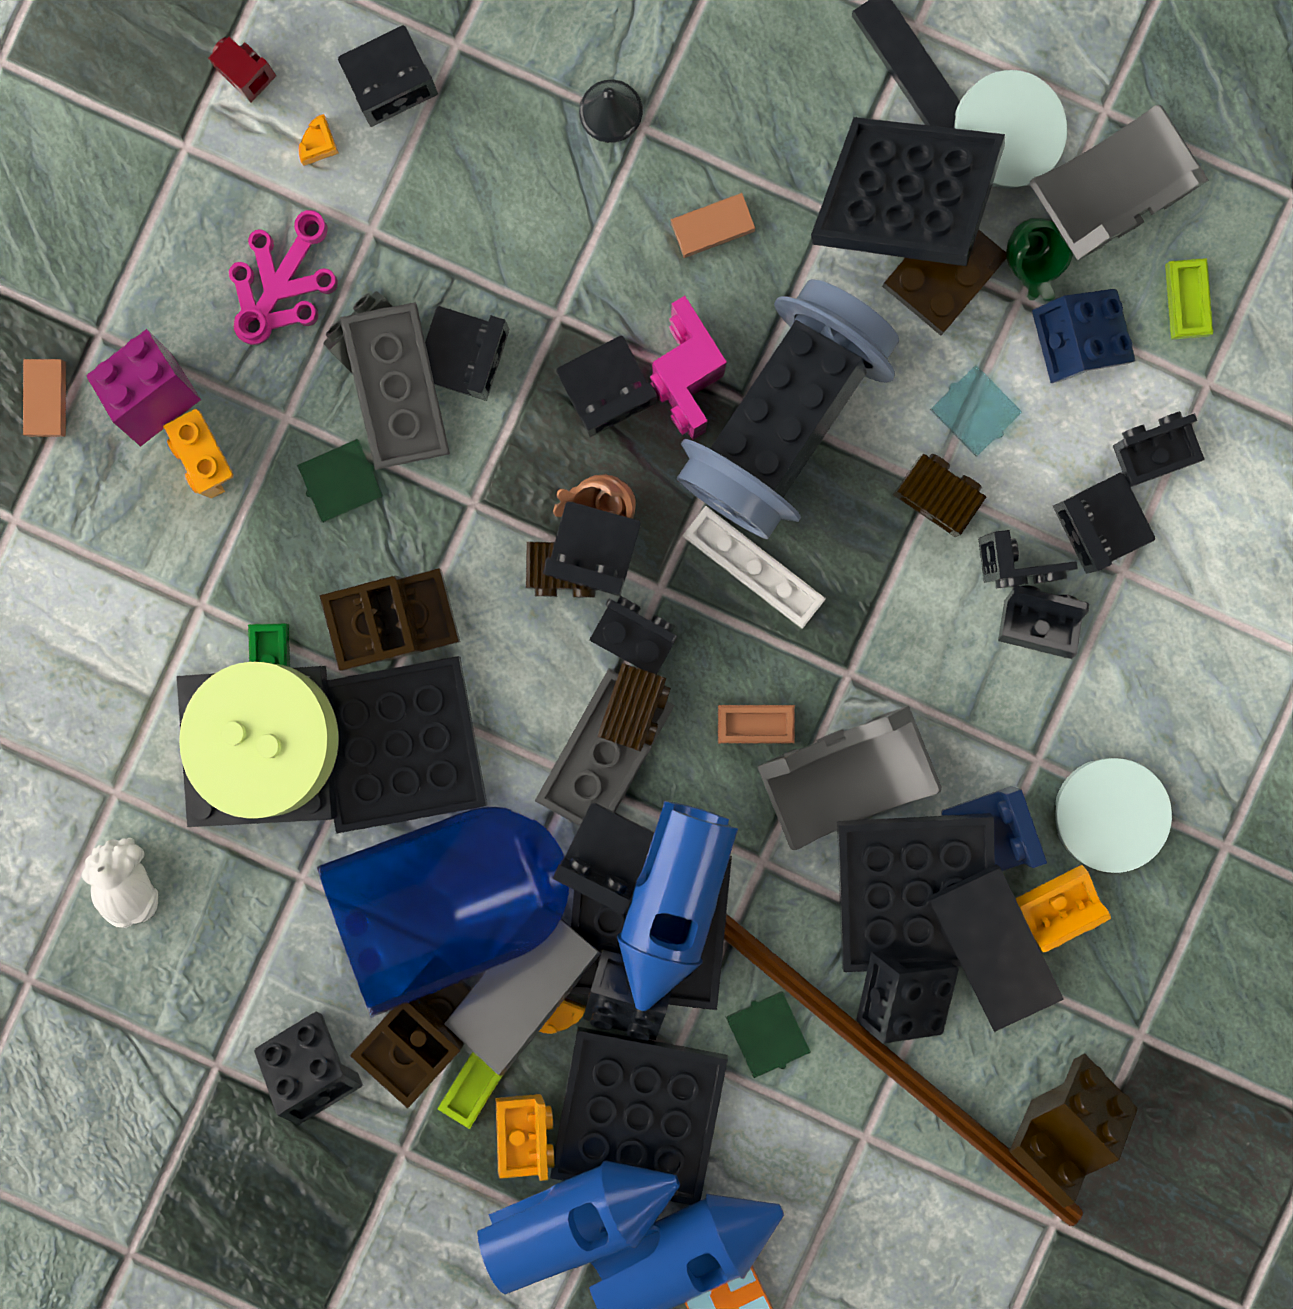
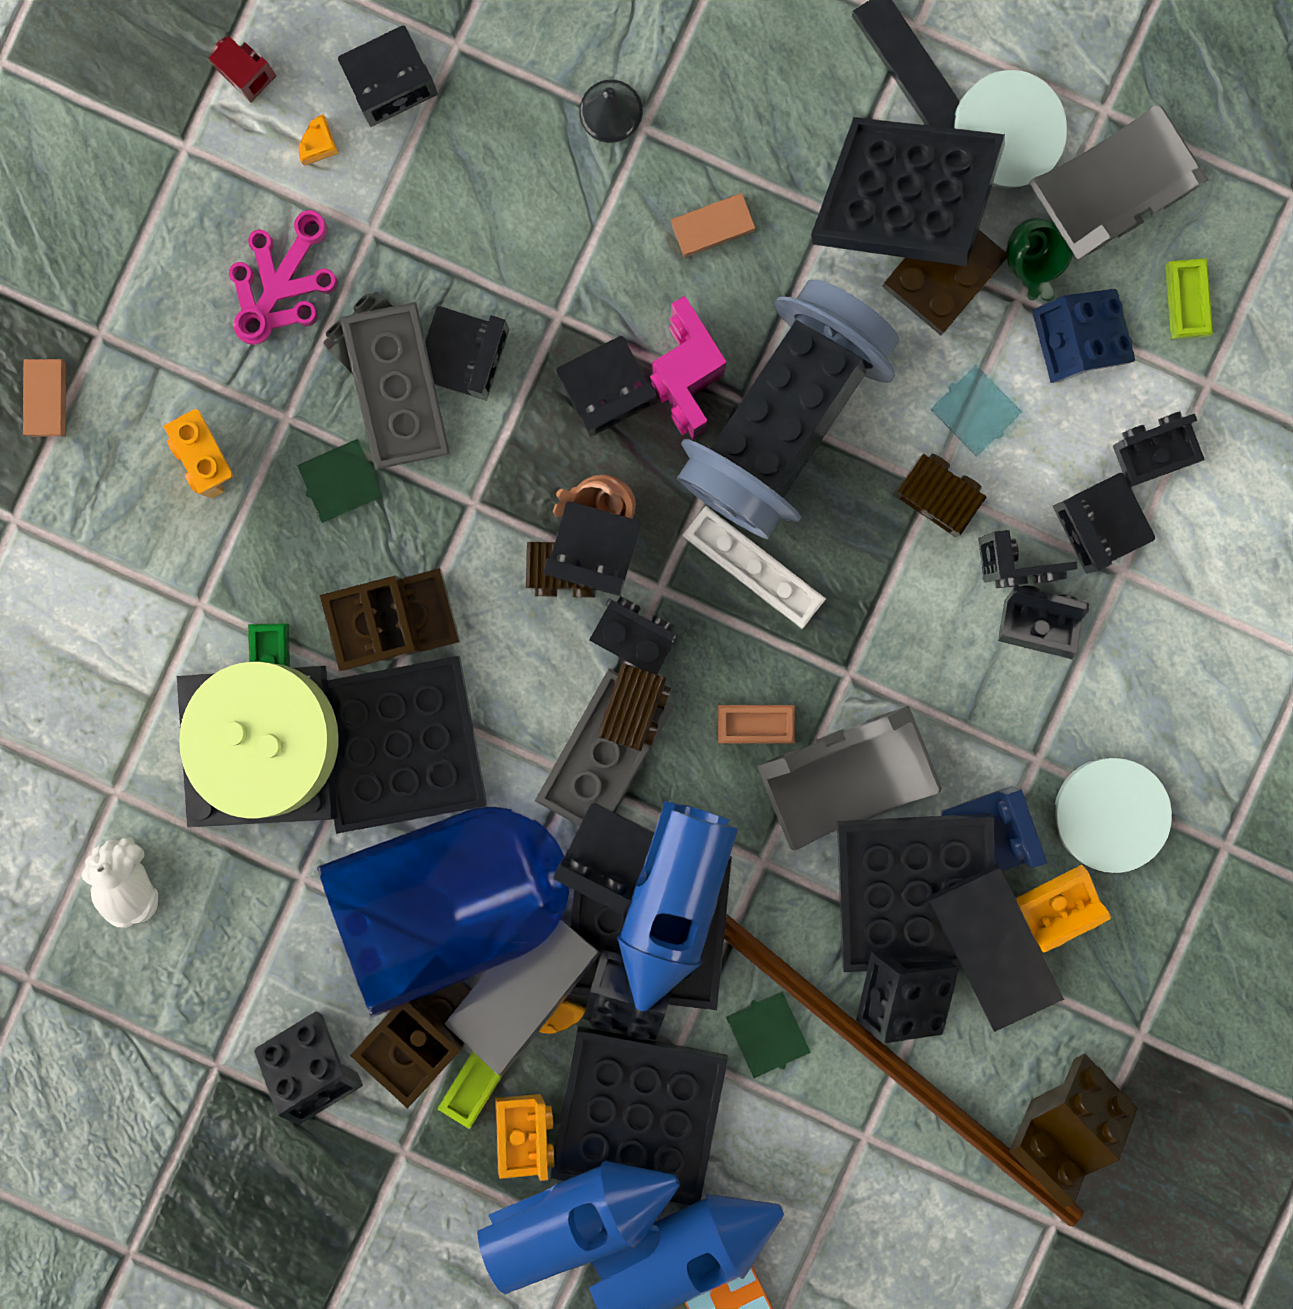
magenta brick [86,329,201,447] -> none

